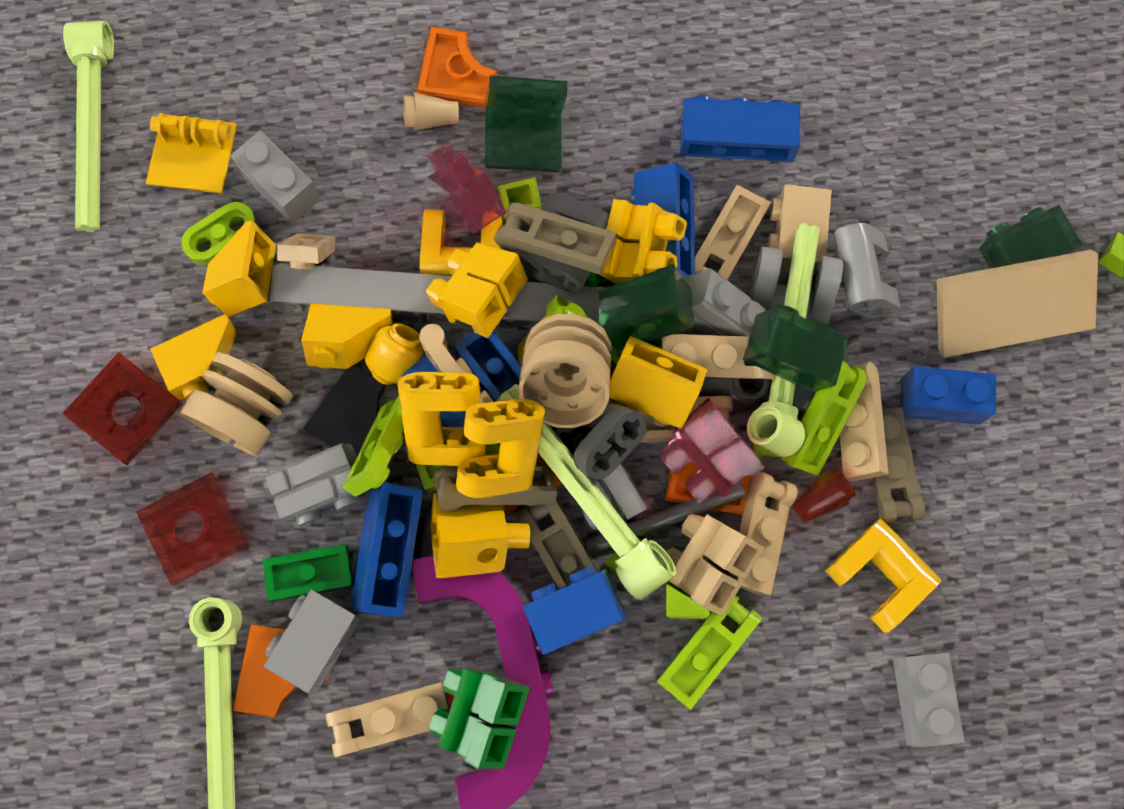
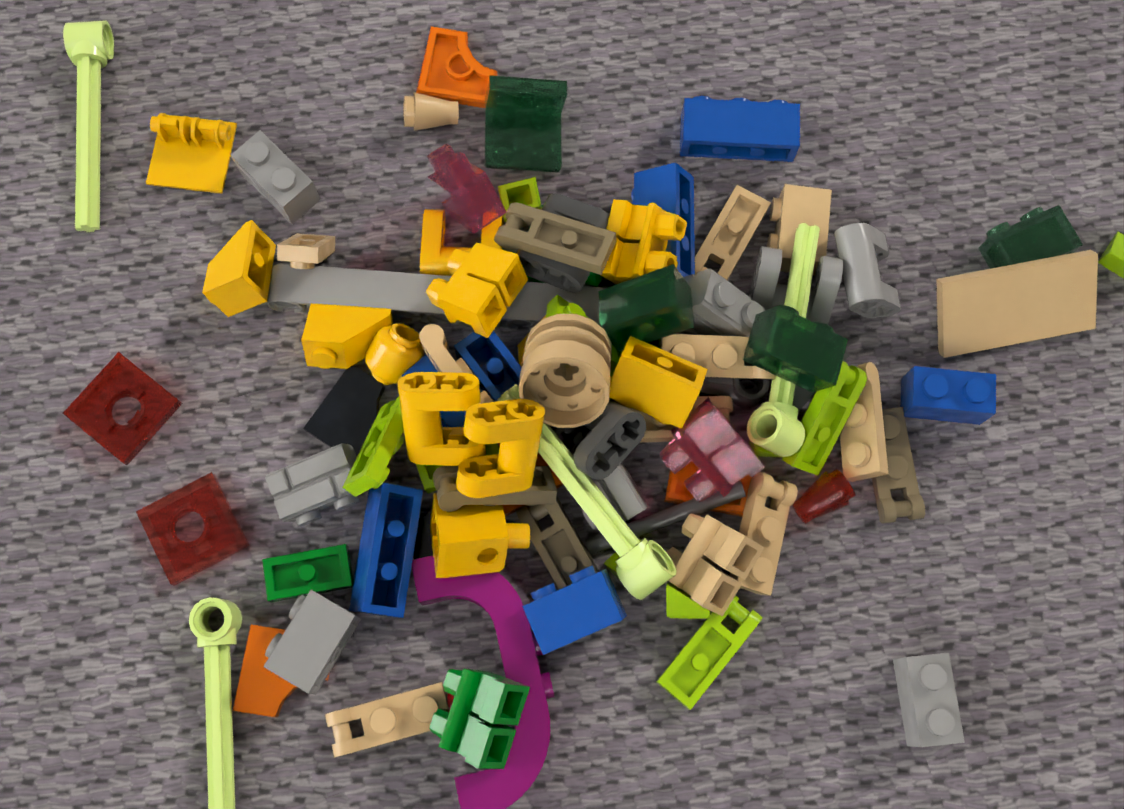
yellow slope [150,314,238,400] -> none
tan wheel [179,352,293,457] -> none
lime plate [181,202,258,266] -> none
yellow connector [825,518,942,634] -> none

